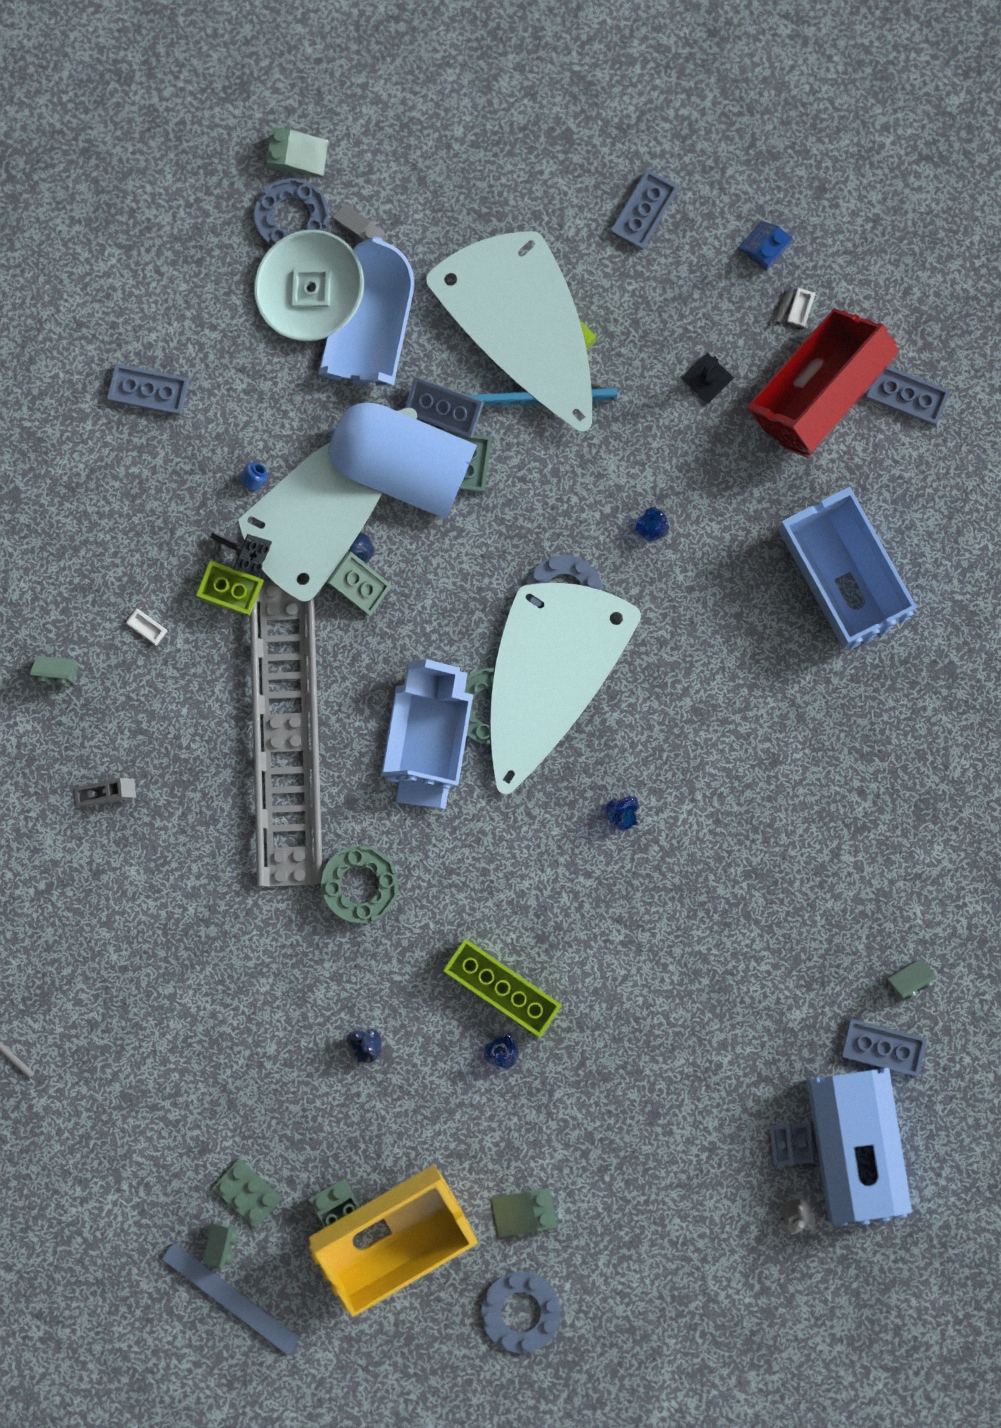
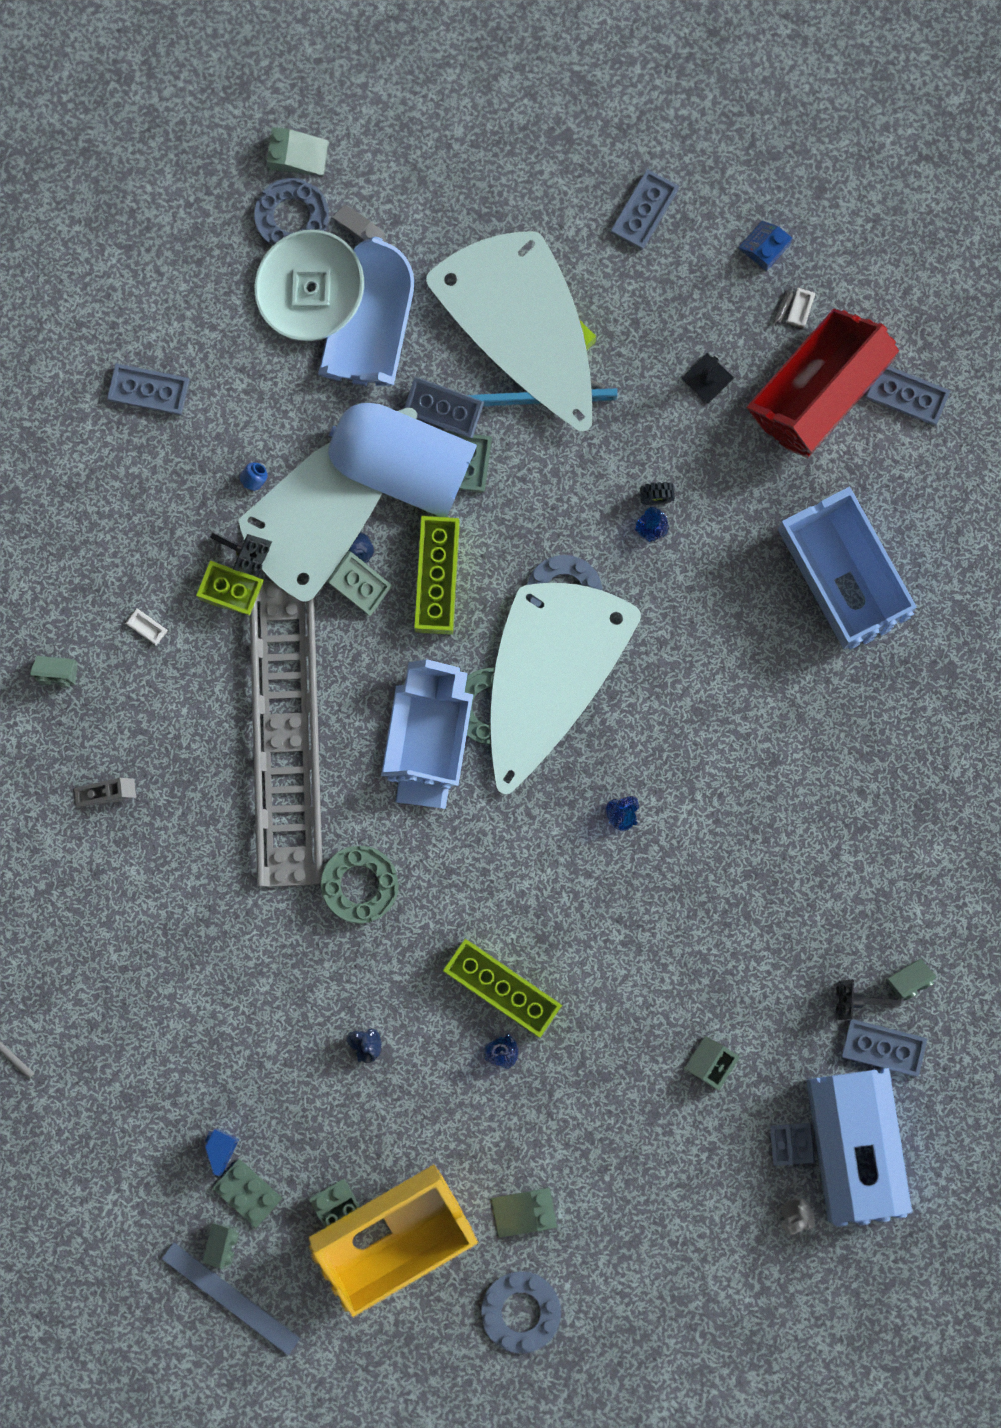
none -> blue slope [205,1129,240,1176]
none -> lime brick [414,516,460,635]
none -> black bush [640,482,675,505]
none -> sand green slope [684,1036,740,1091]
none -> black piece [836,979,901,1020]

